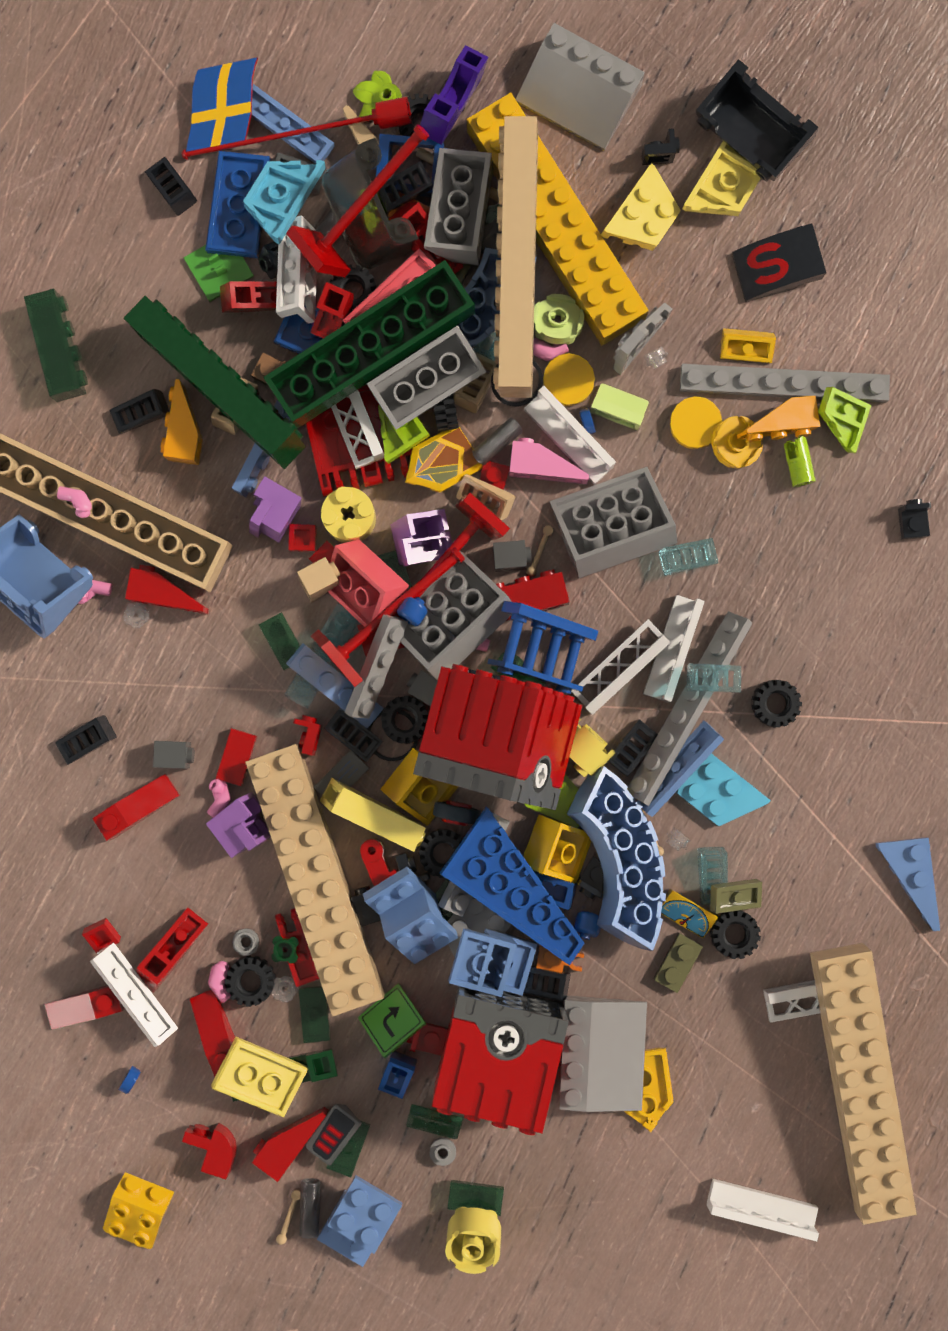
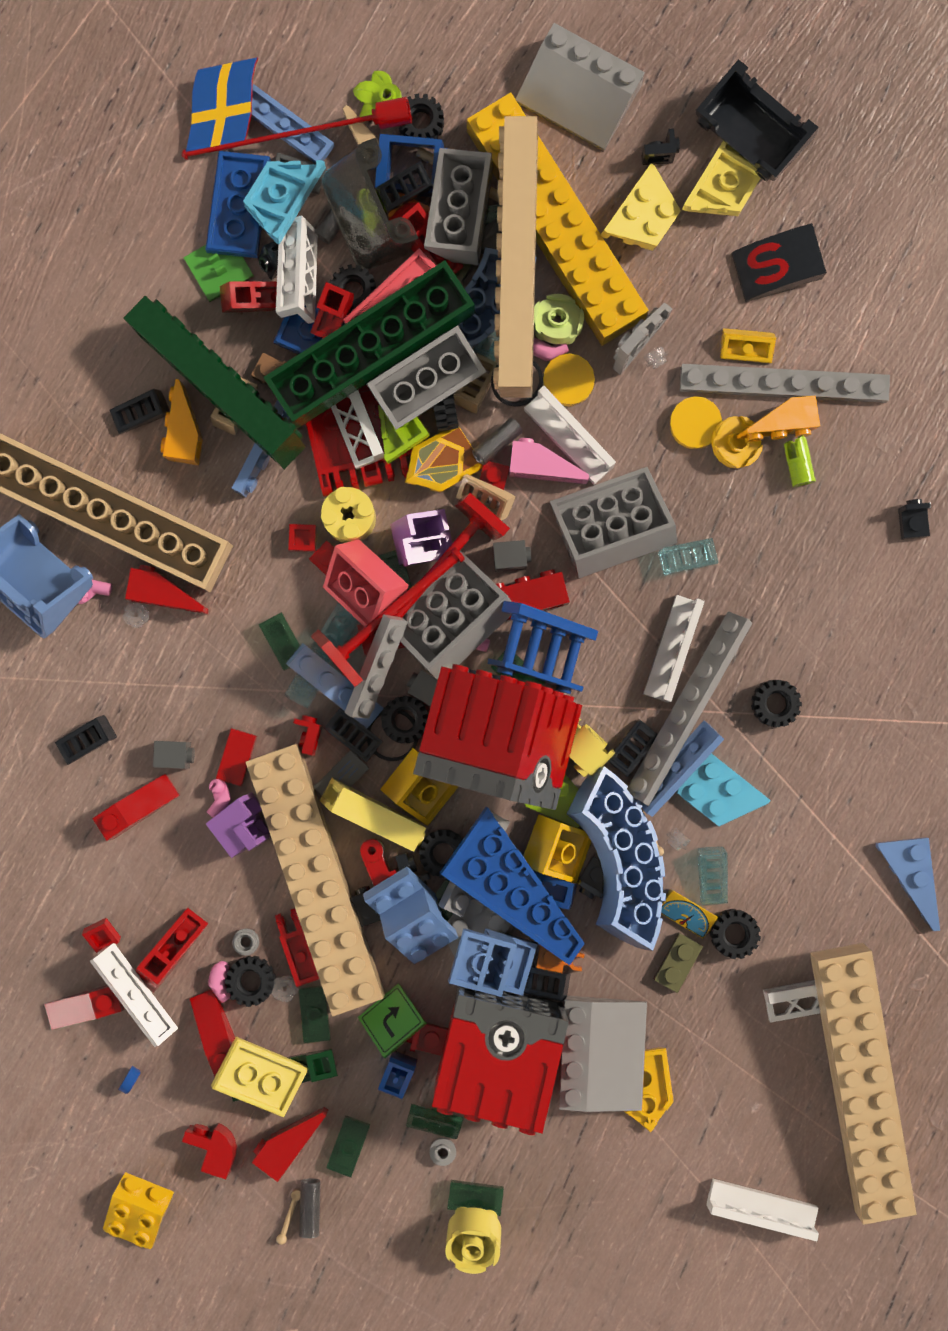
clear green brick [24,289,88,402] -> none
bright pink arm [57,486,92,518] -> none
black slope [145,157,197,216] -> none
medium lavender plate [249,476,302,543] -> none
dark green plate [271,935,299,963] -> none
red tile [286,124,429,278] -> none
tan slope [297,557,340,603] -> none
slope [305,1104,362,1165] -> none
medium blue bracket [317,1175,402,1267] -> none
blue piece [397,597,428,627] -> none
dark purple arch [420,45,488,145] -> none
black wheel [433,800,481,826] -> none
tan hinge [526,525,553,577] -> none
white fence [572,619,671,715] -> none
blue piece [574,911,601,940] -> none
blue tile [579,407,596,434] -> none
yellowish green panel [590,383,649,431] -> none
clear light blue slope [687,664,741,693] -> none
olive plate [710,879,762,914] -> none
lime wing [818,387,871,453] -> none

